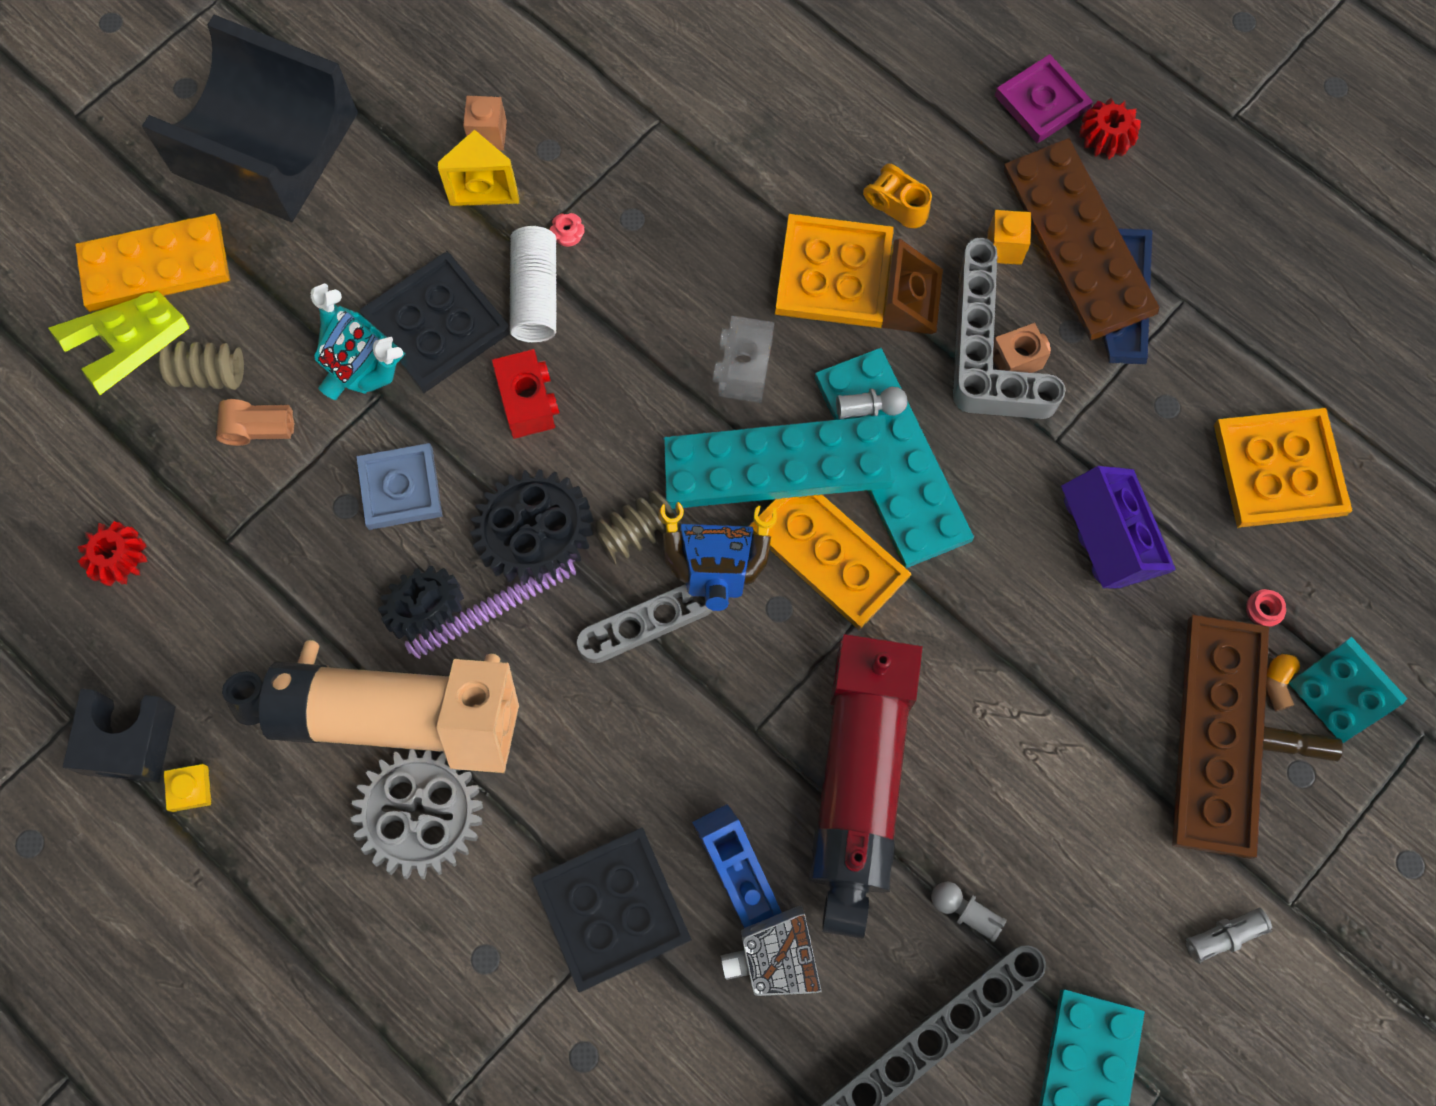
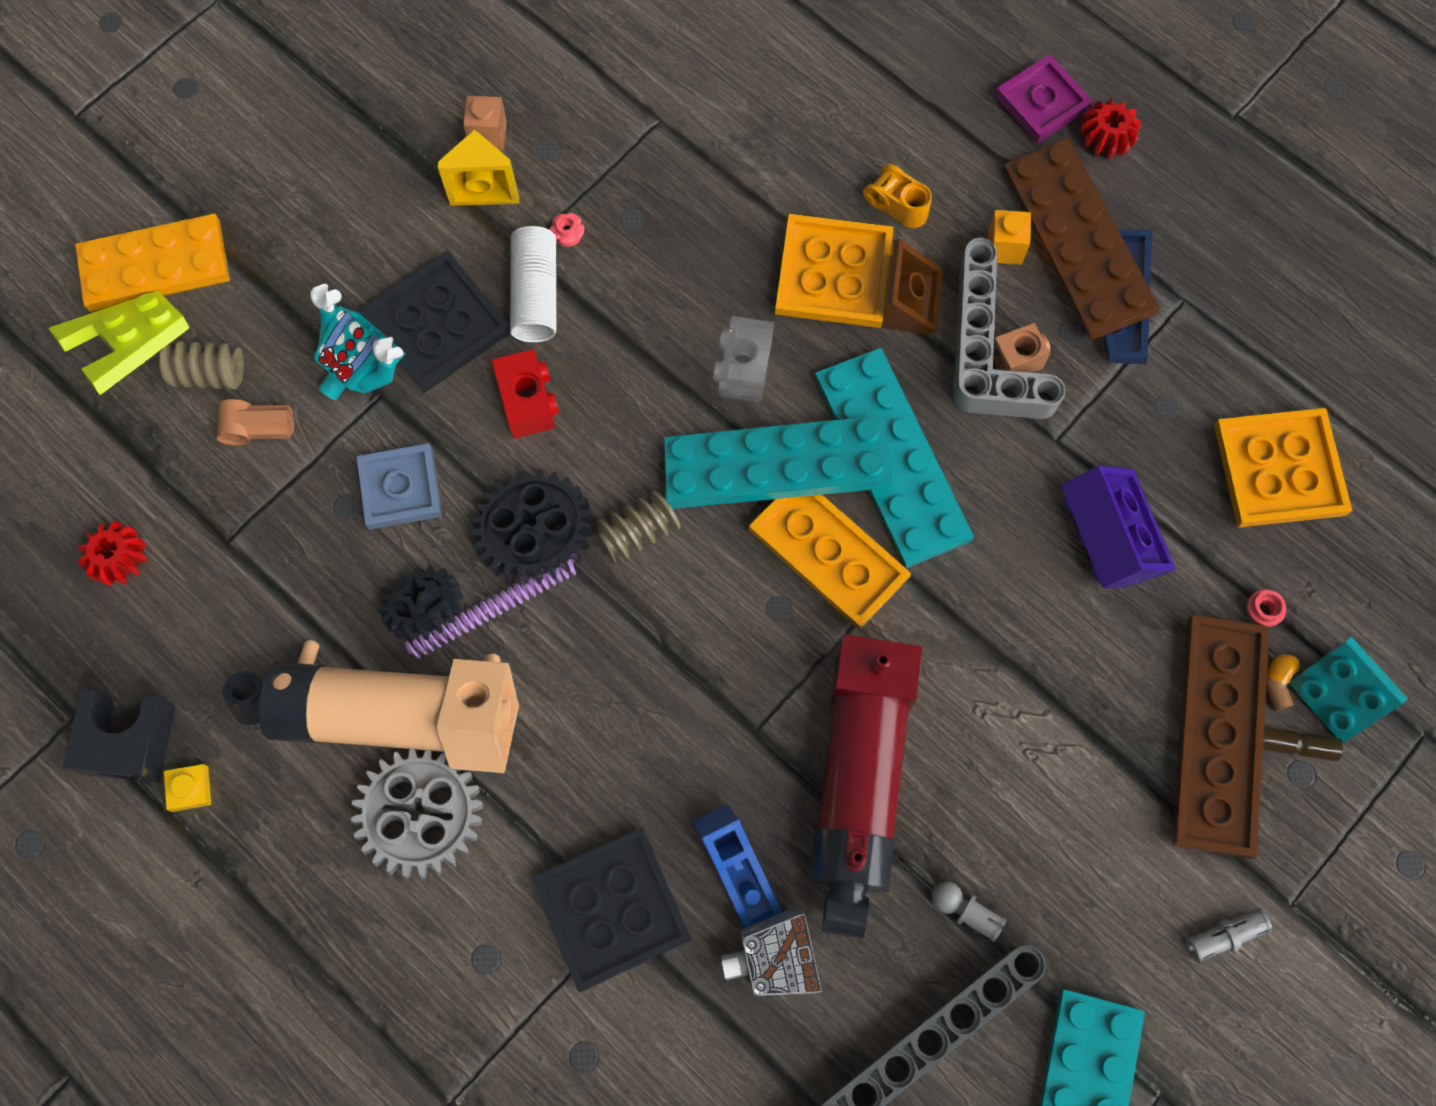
black piece [142,14,358,223] -> none
light grey beam [577,584,713,663] -> none
torso [658,502,777,611] -> none
light grey pin [836,386,908,419] -> none

